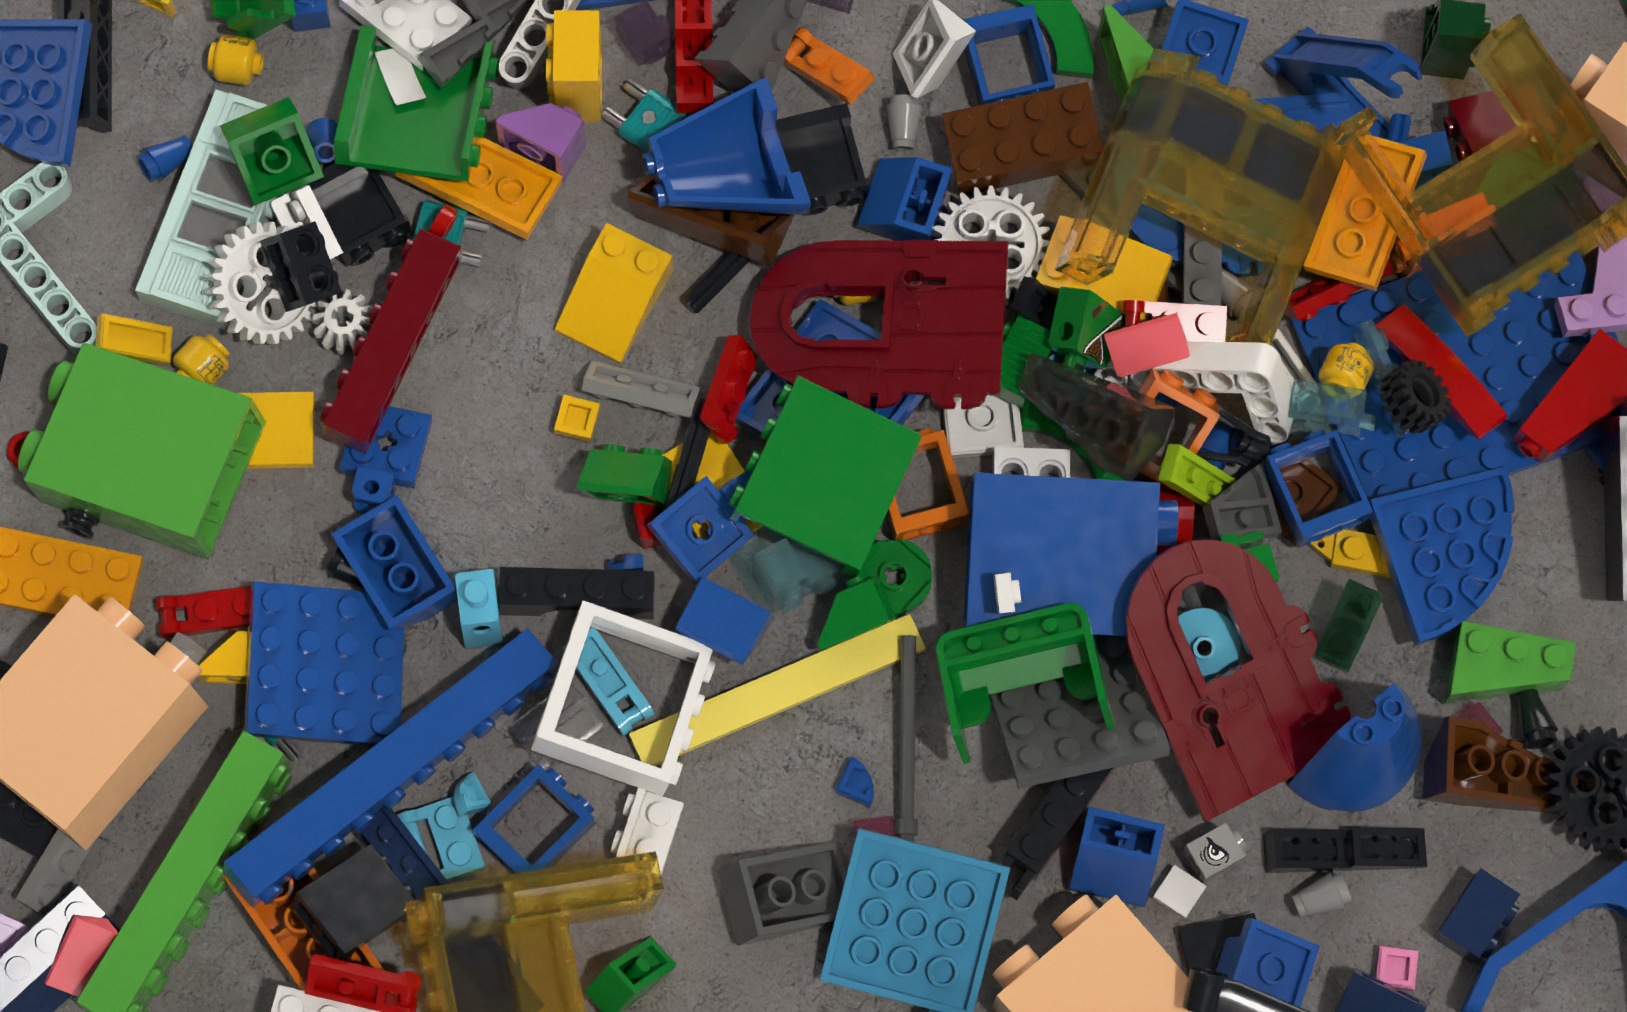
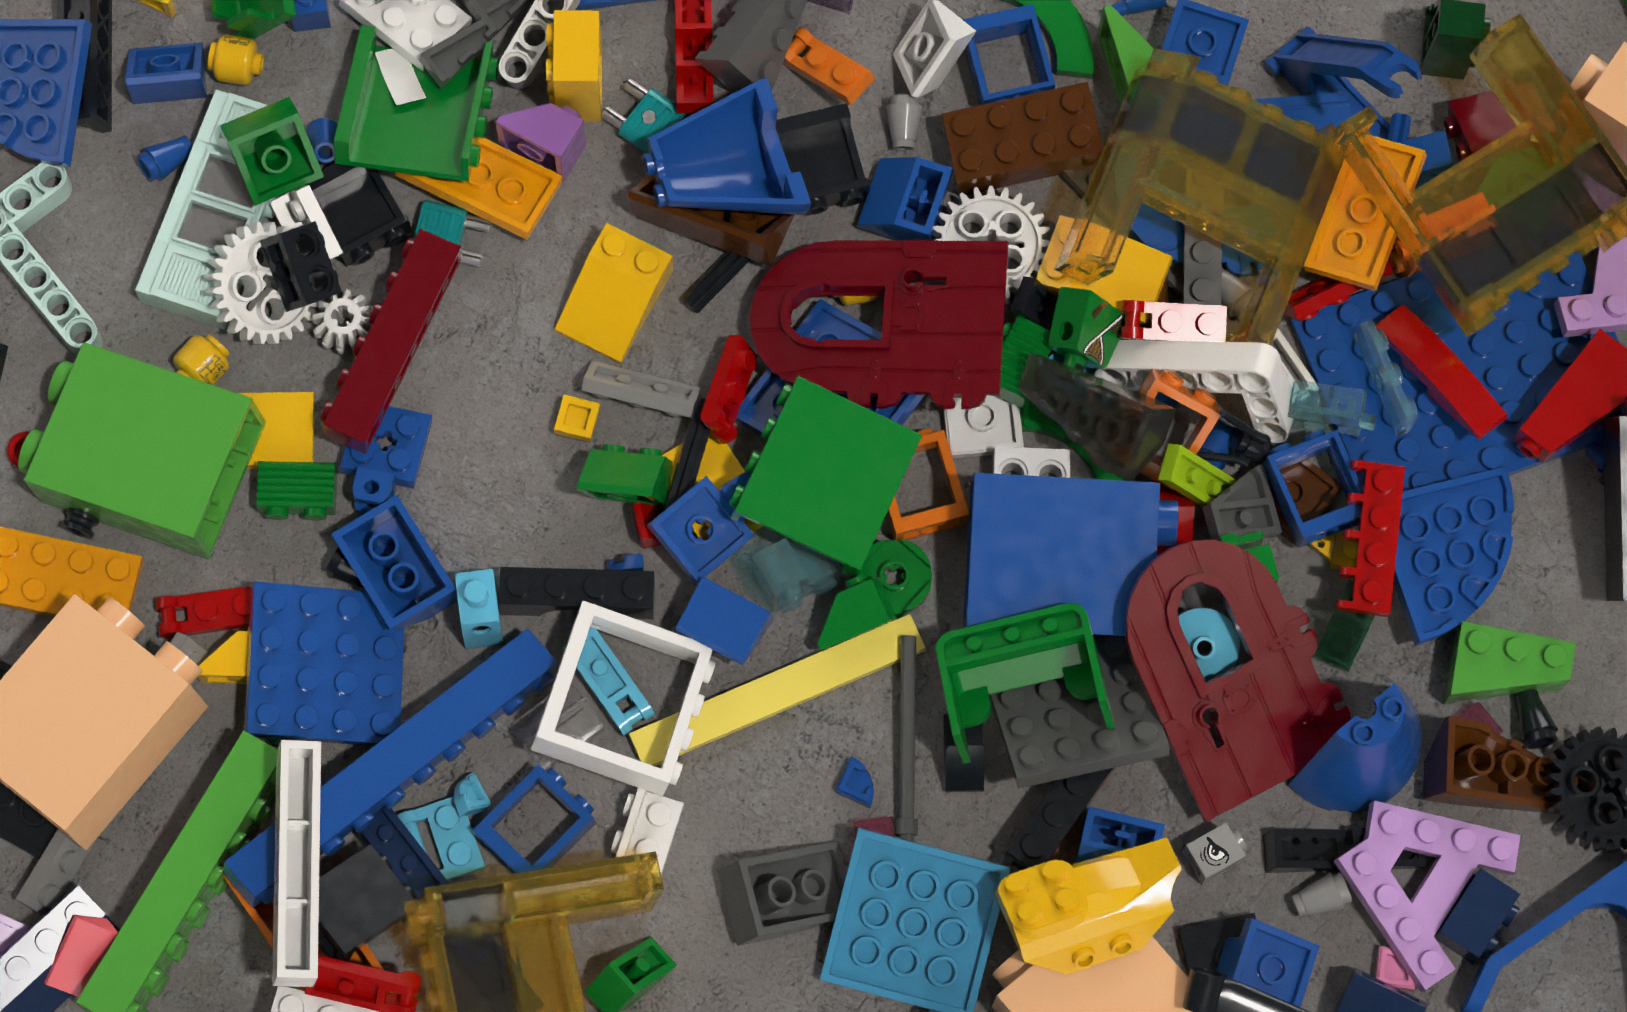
yellow tile [95,313,173,366] -> none
red tile [428,204,459,239] -> none
clear purple brick [615,0,672,66] -> none
white plate [993,573,1021,613] -> none
coral slope [1104,312,1190,377] -> none
white tile [1152,865,1207,920] -> none
yellow head [1318,342,1374,400] -> none
black tyre [1379,359,1451,434] -> none
none -> blue slope [125,42,207,104]
none -> green brick [256,461,338,521]
none -> white brick [272,740,321,987]
none -> black slope [943,714,985,793]
none -> yellow slope [995,837,1182,974]
none -> lavender plate [1334,801,1521,992]
none -> red hinge [1335,460,1405,618]

